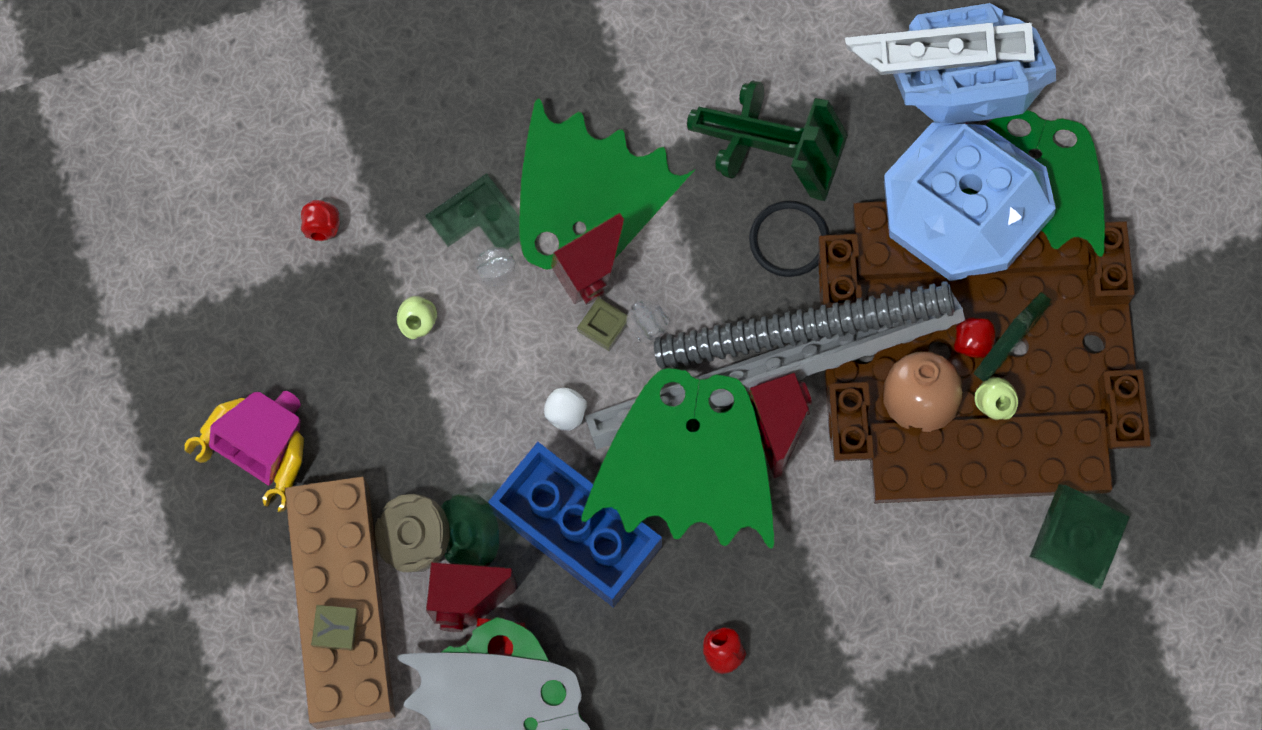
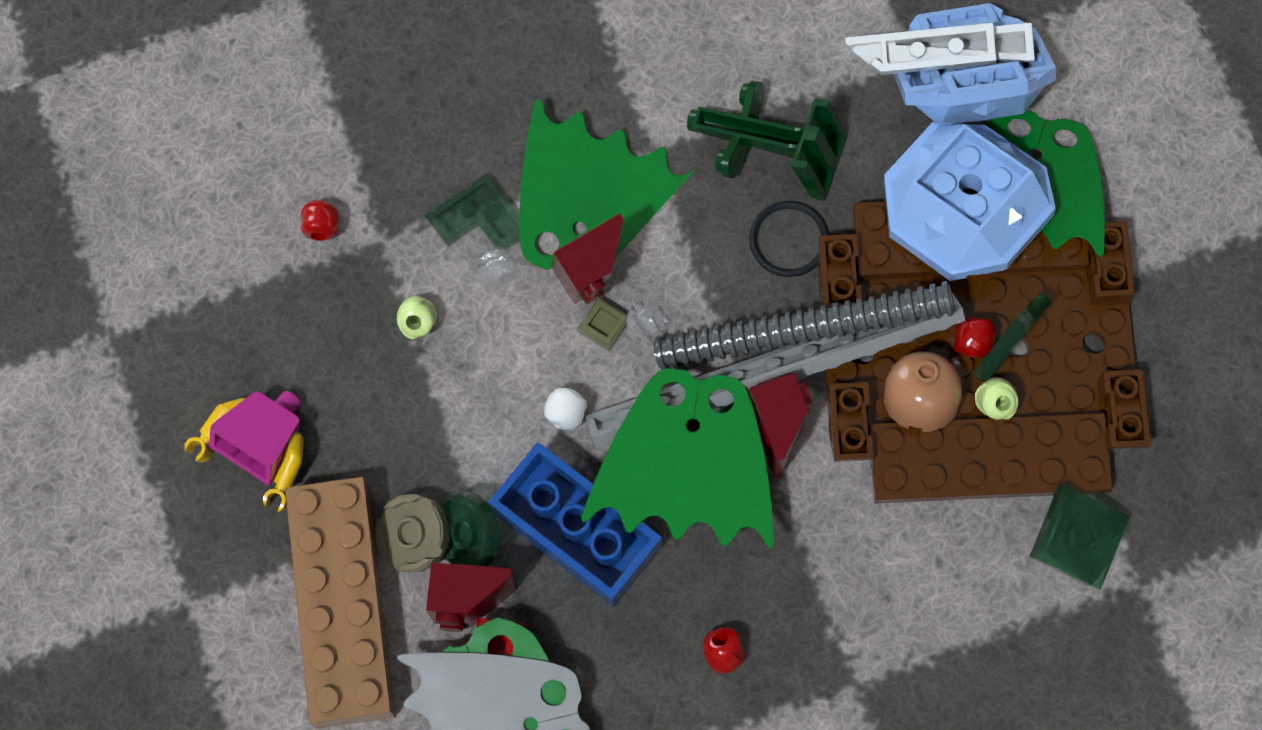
olive tile [311,605,358,651] -> none

